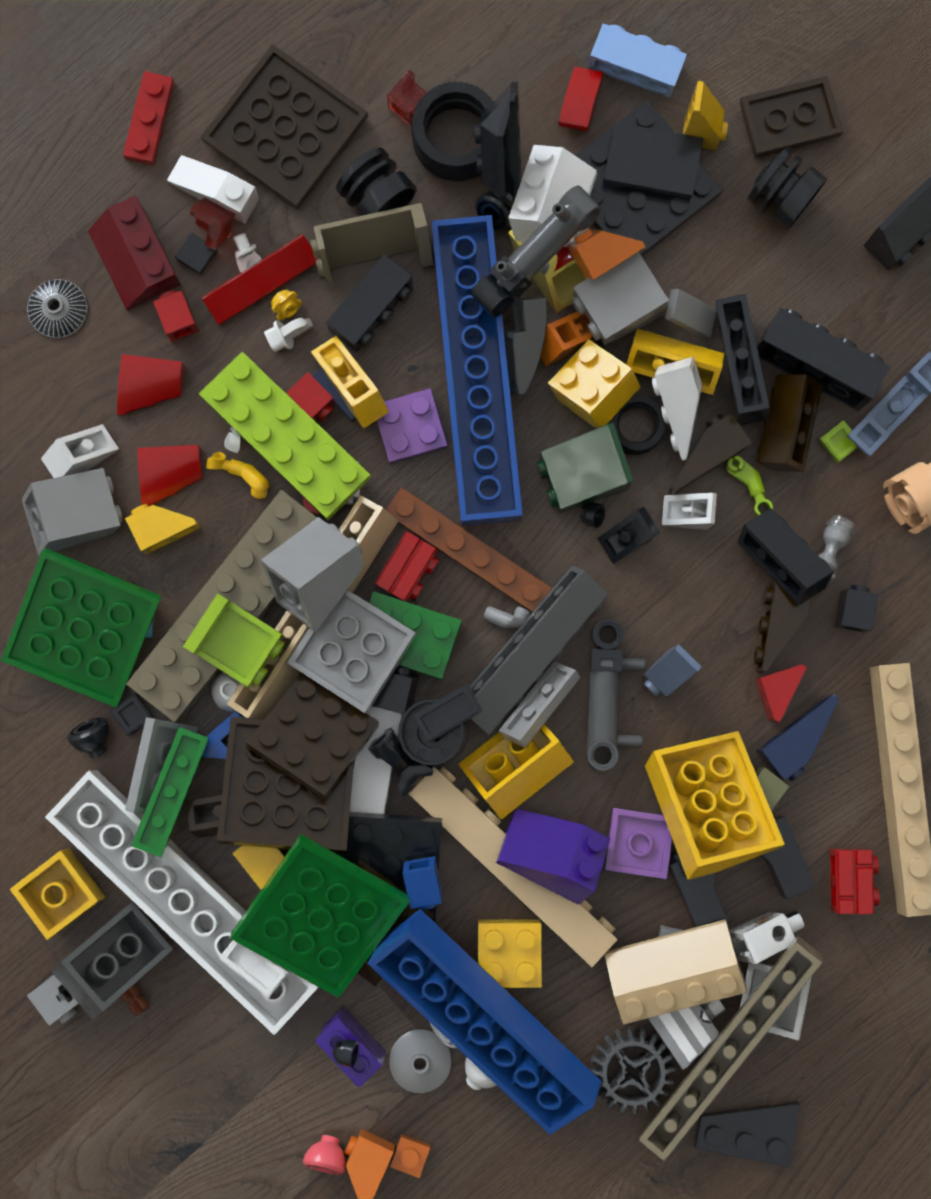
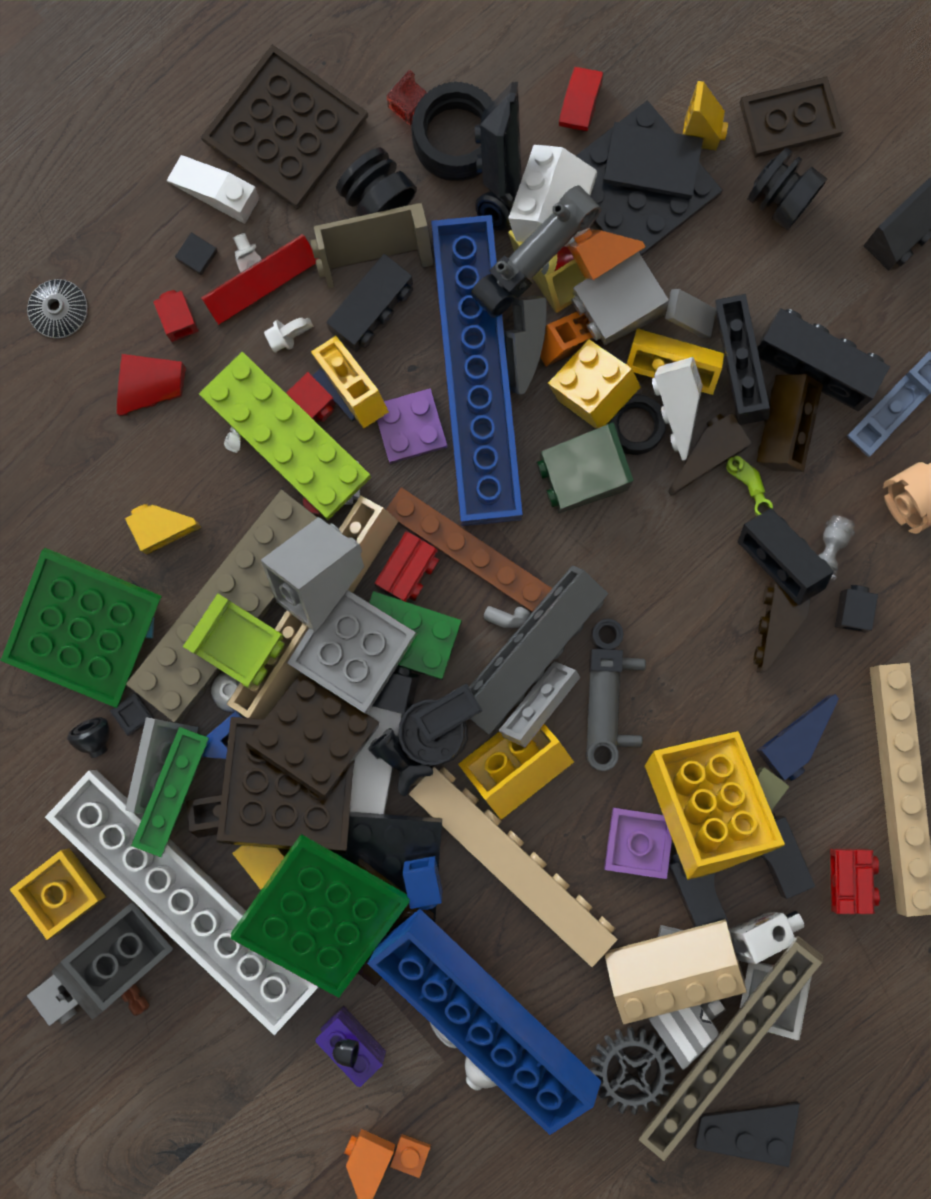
light grey slope [21,468,122,557] -> none
white slope [41,424,119,478] -> none
dark red slope [88,195,181,311] -> none
red plate [123,71,175,166] -> none
red slope [137,445,203,506] -> none
clear red panel [190,197,235,250] -> none
yellow arm [206,452,270,499] -> none
white tile [218,940,290,999] -> none
yellow plate [271,290,302,320] -> none
coral brick [302,1135,346,1175] -> none
light grey dish [389,1029,452,1093] -> none
yellow brick [478,919,542,988] -> none
dark purple slope [496,808,610,904] -> none
black hinge [580,502,605,528] -> none
light blue brick [588,23,687,98] -> none
black slope [597,507,661,564] -> none
sand blue slope [642,644,702,698] -> none
white slope [662,493,717,530] -> none
red slope [755,664,807,723] -> none
lime tile [818,420,858,463] -> none

